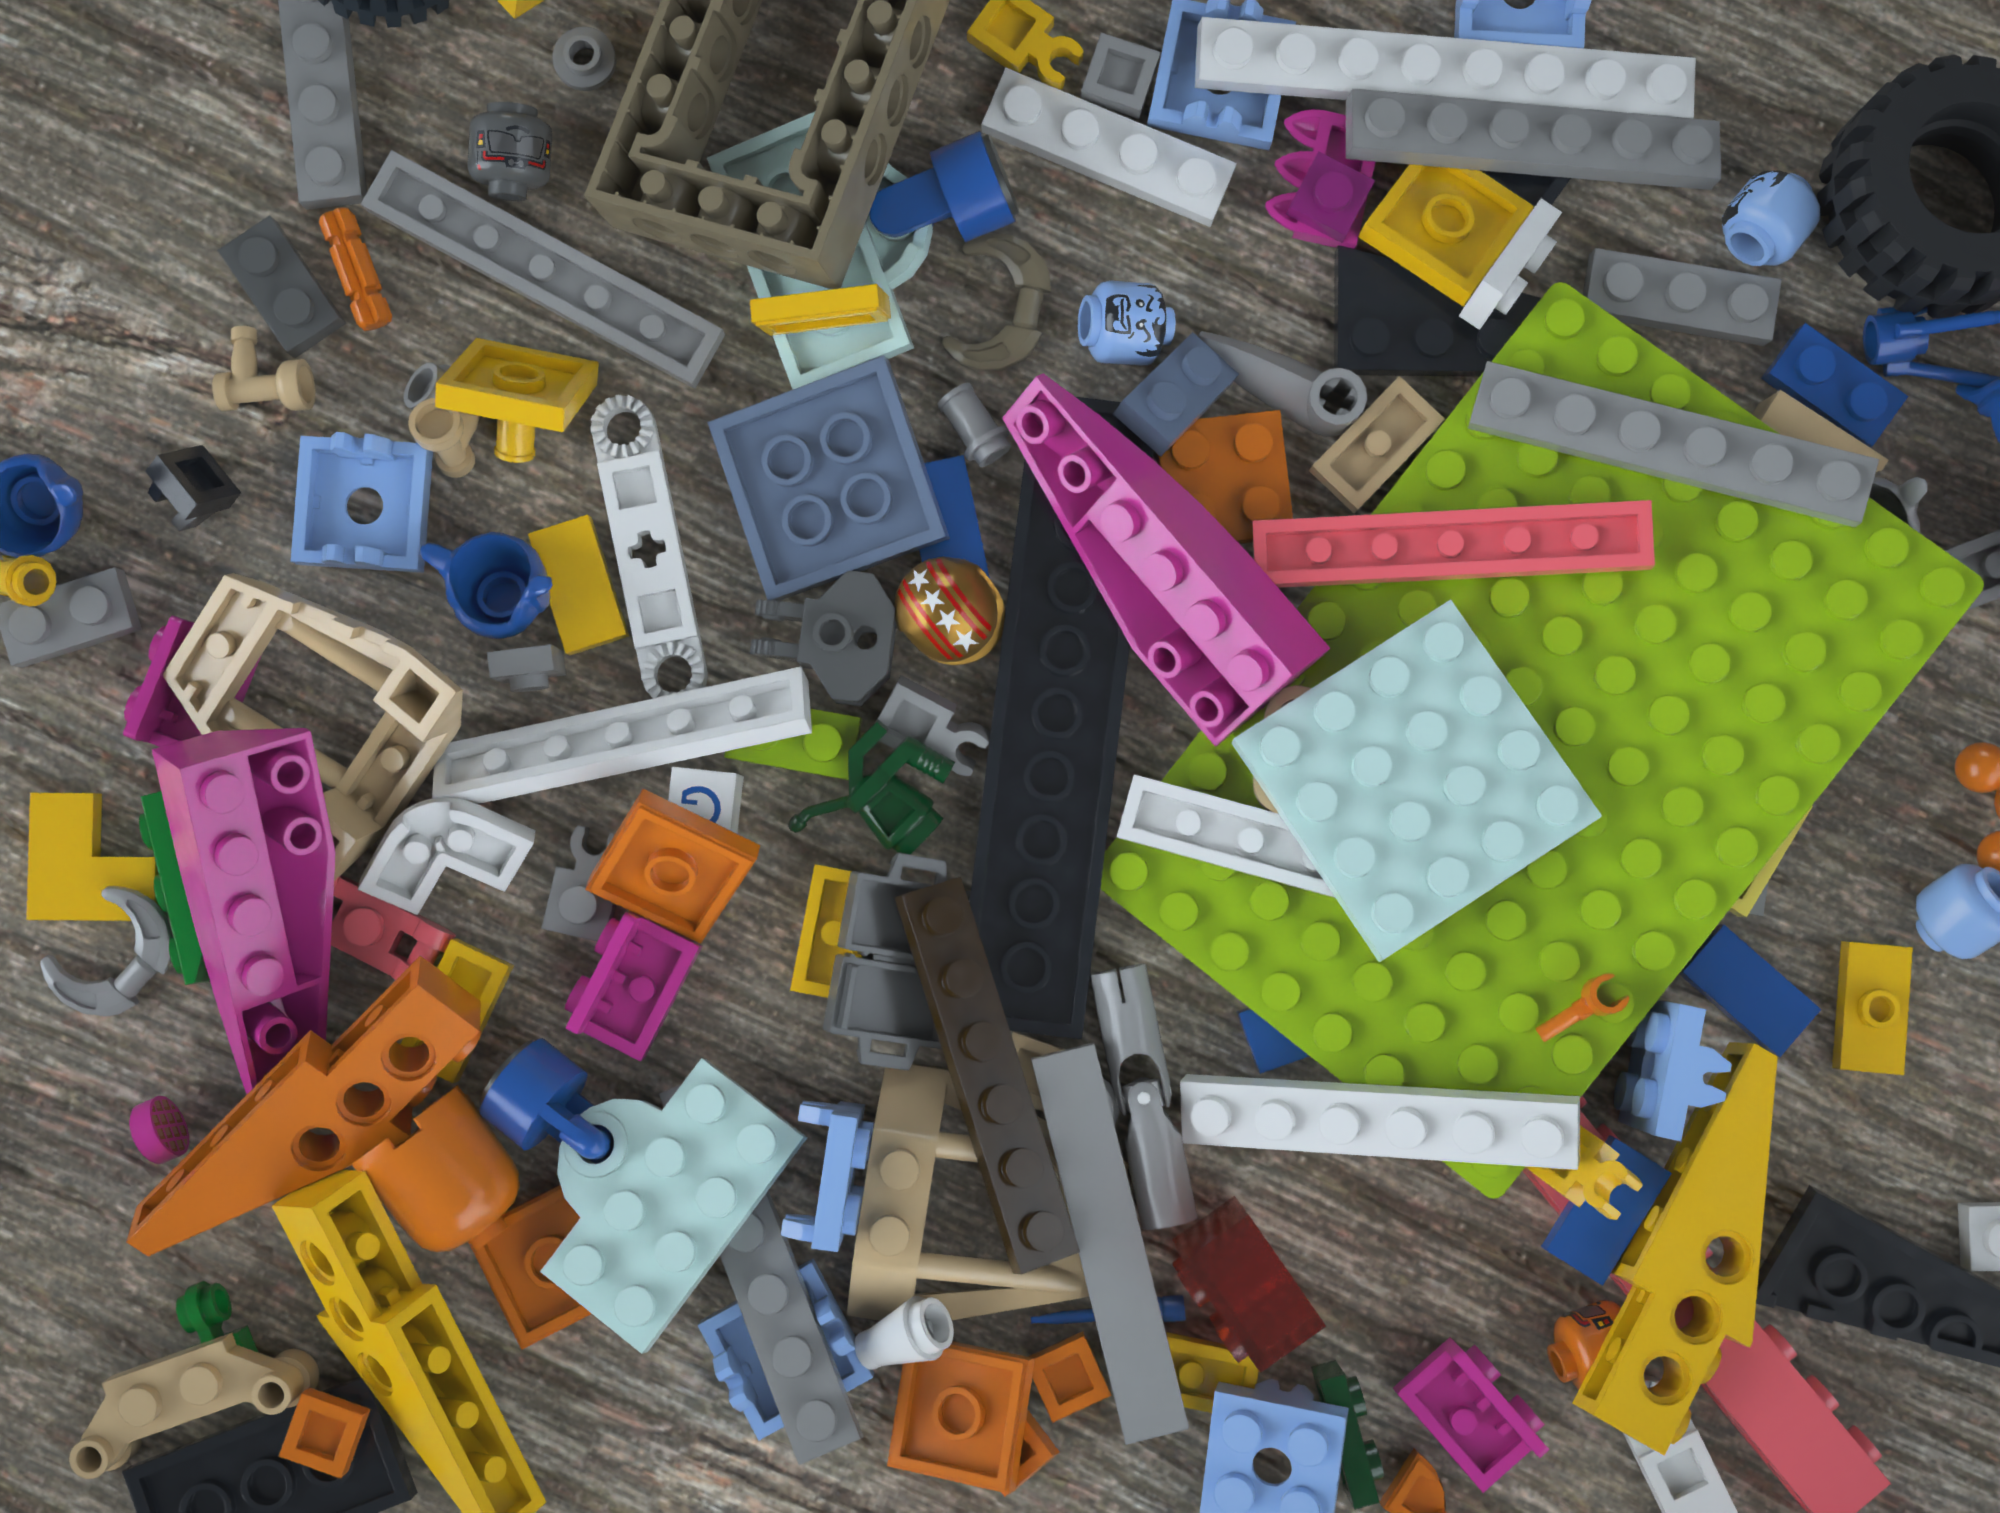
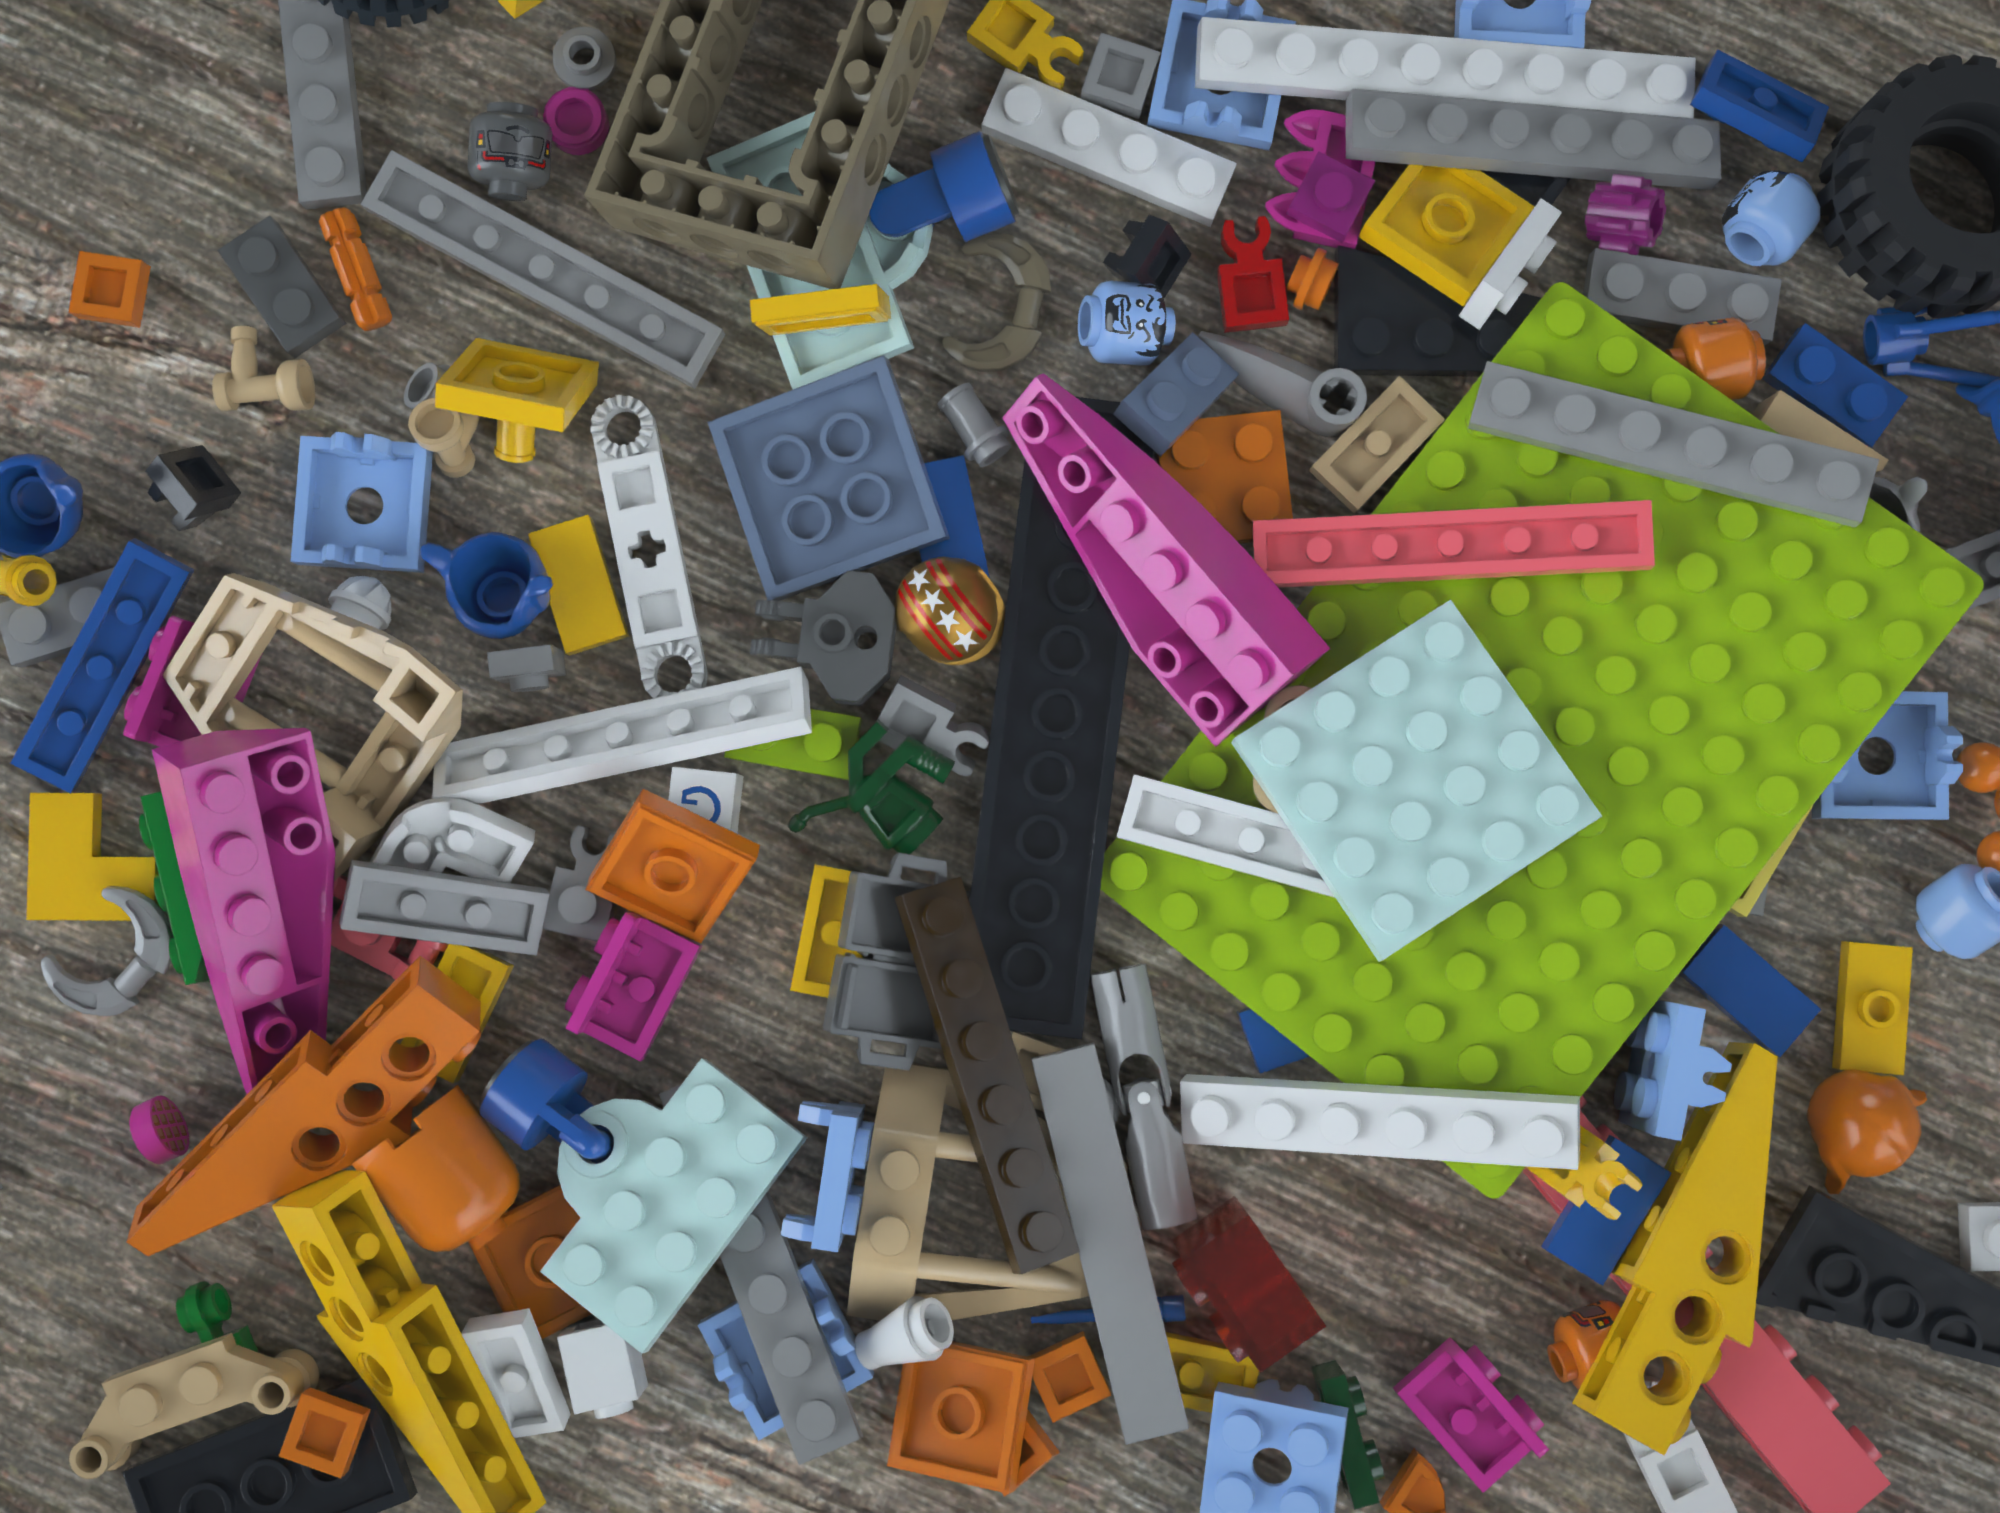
orange hand [1535,974,1629,1042] -> none
none -> blue plate [10,538,195,794]
none -> orange plate [68,251,151,328]
none -> white plate [328,576,392,630]
none -> light grey plate [339,860,550,956]
none -> white plate [461,1308,571,1438]
none -> dark pink tile [543,87,609,155]
none -> white brick [557,1318,648,1419]
none -> black tile [1103,215,1192,298]
none -> red plate [1217,216,1289,333]
none -> orange plate [1286,247,1339,311]
none -> magenta gear [1585,174,1666,255]
none -> orange head [1664,317,1766,400]
none -> blue plate [1690,49,1829,162]
none -> orange hair [1807,1070,1927,1194]
none -> light blue piece [1812,691,1963,820]

